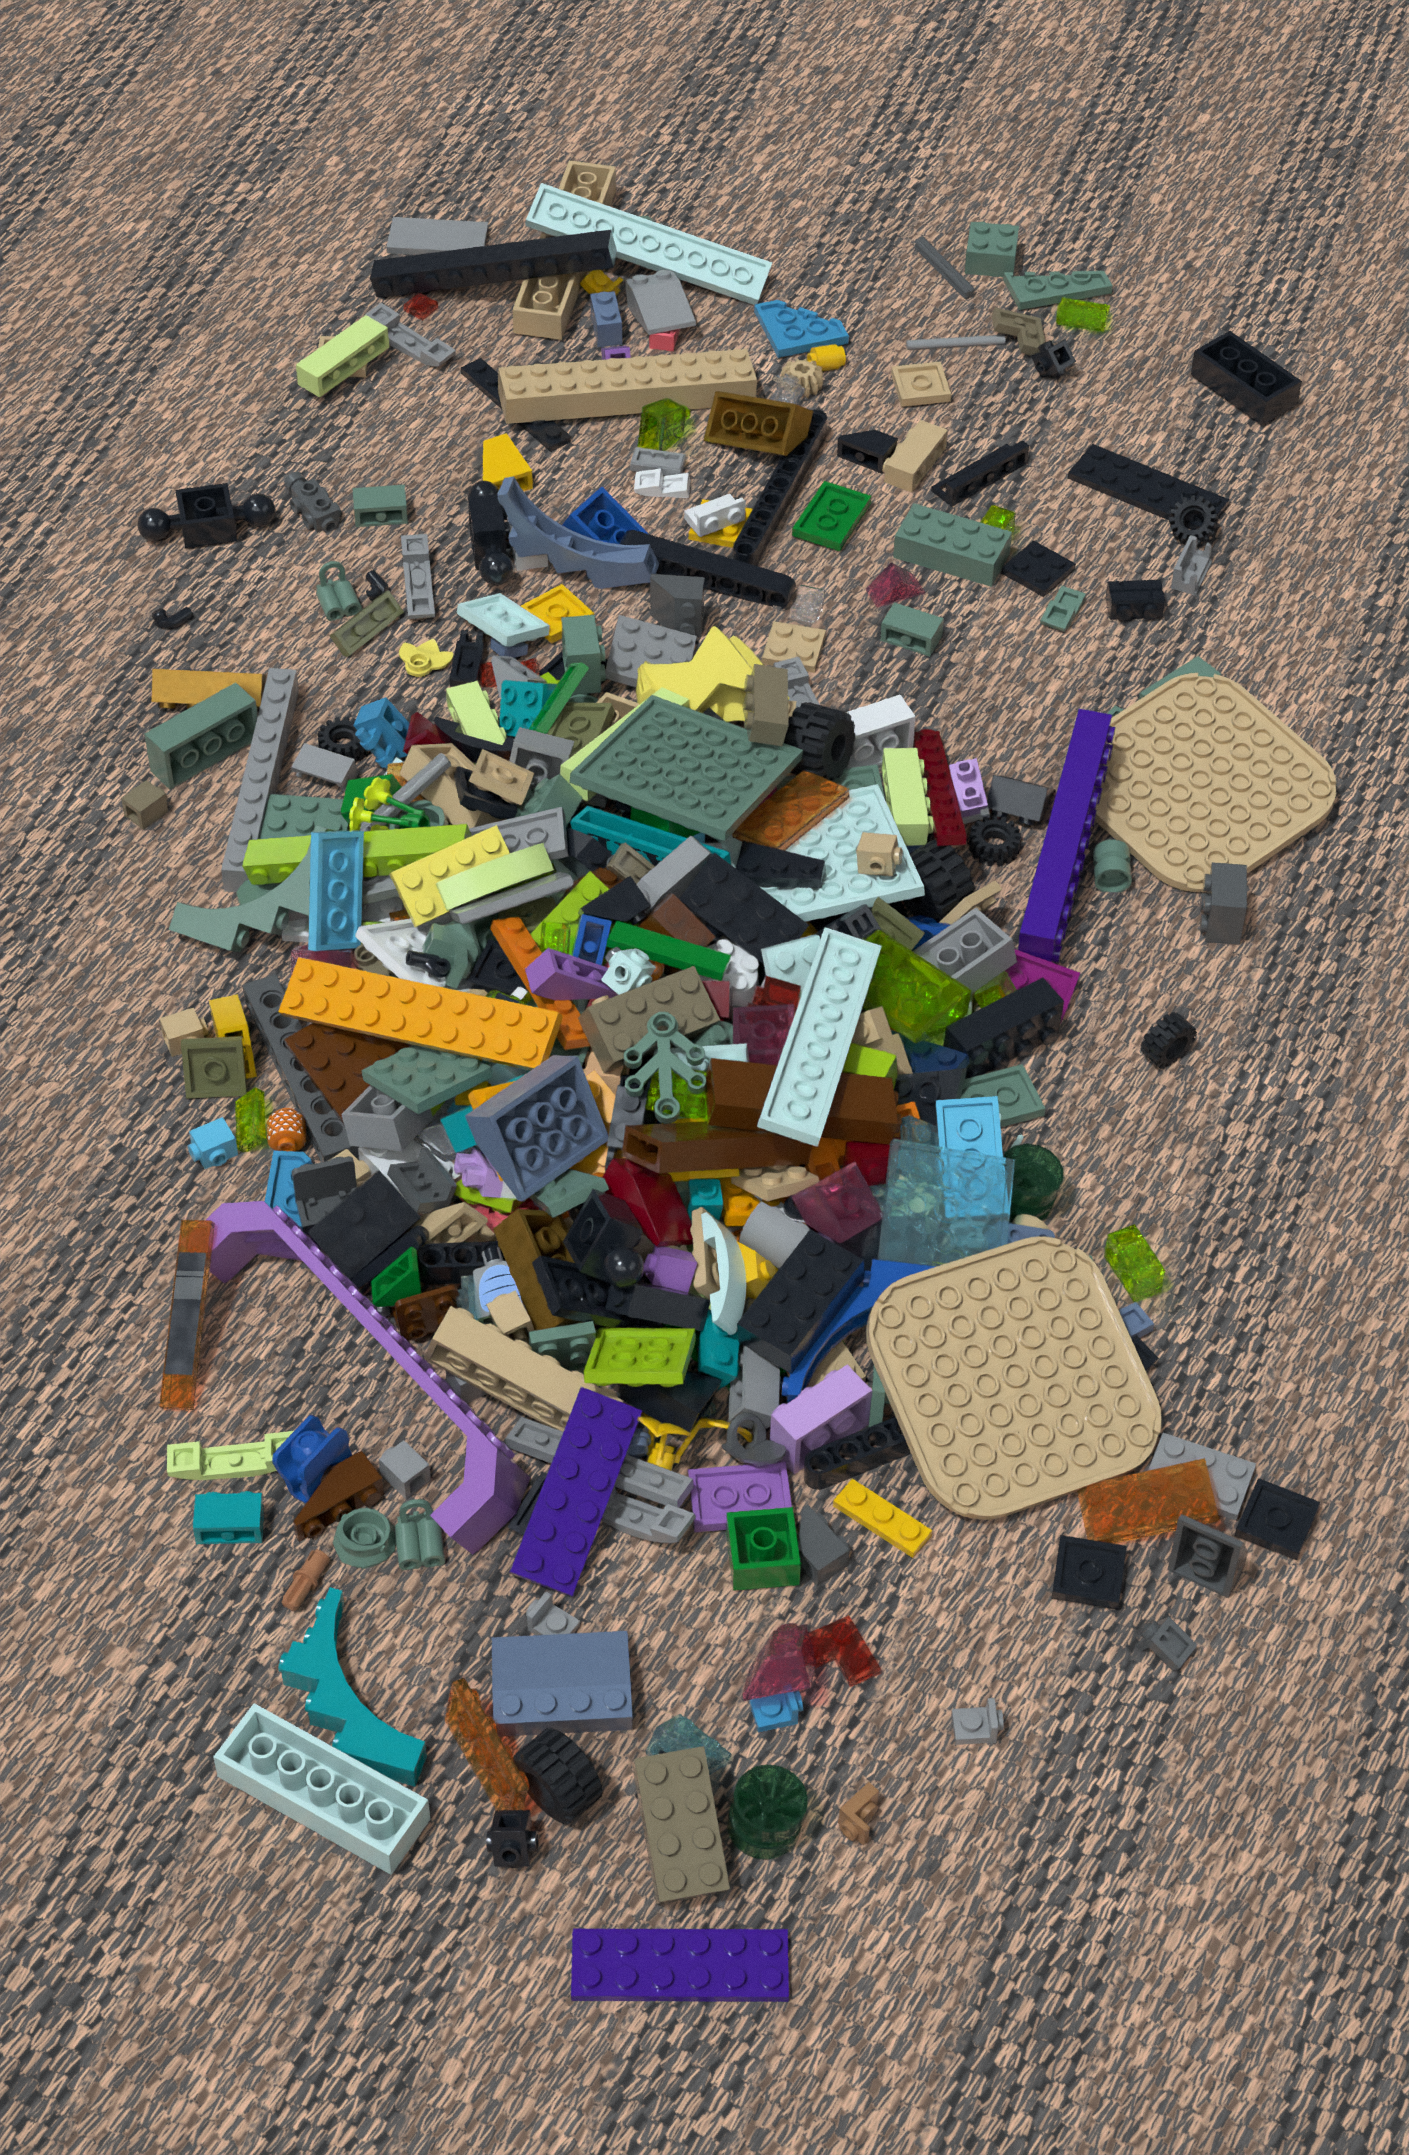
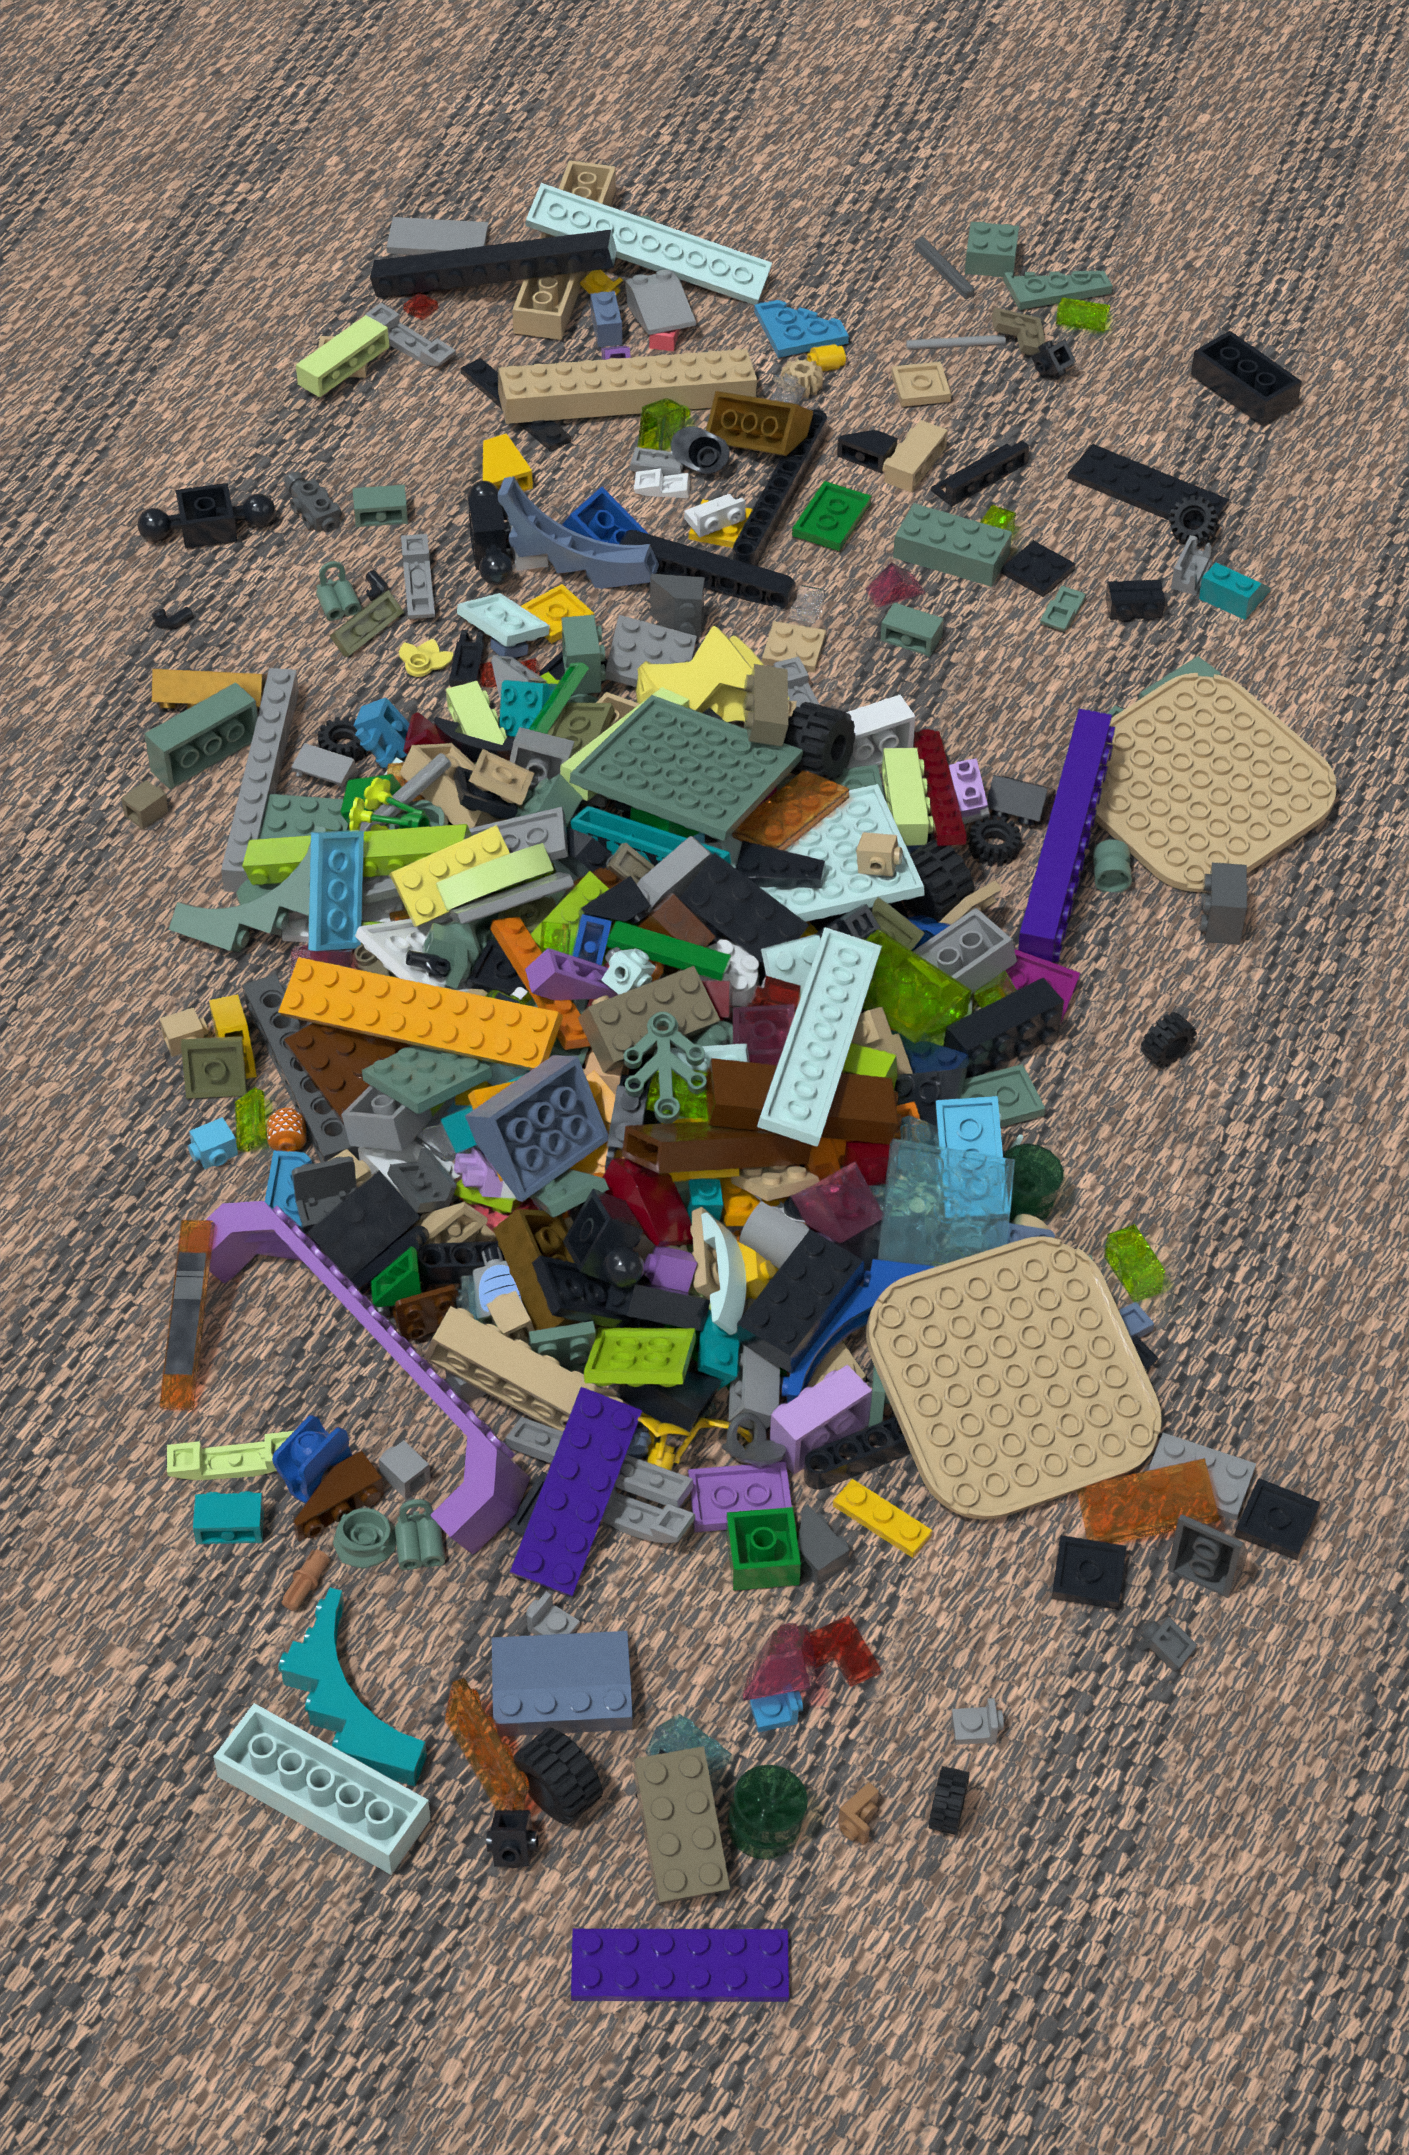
none -> black piece [671,426,730,474]
none -> black tyre [928,1766,970,1835]
none -> teal slope [1199,562,1272,620]

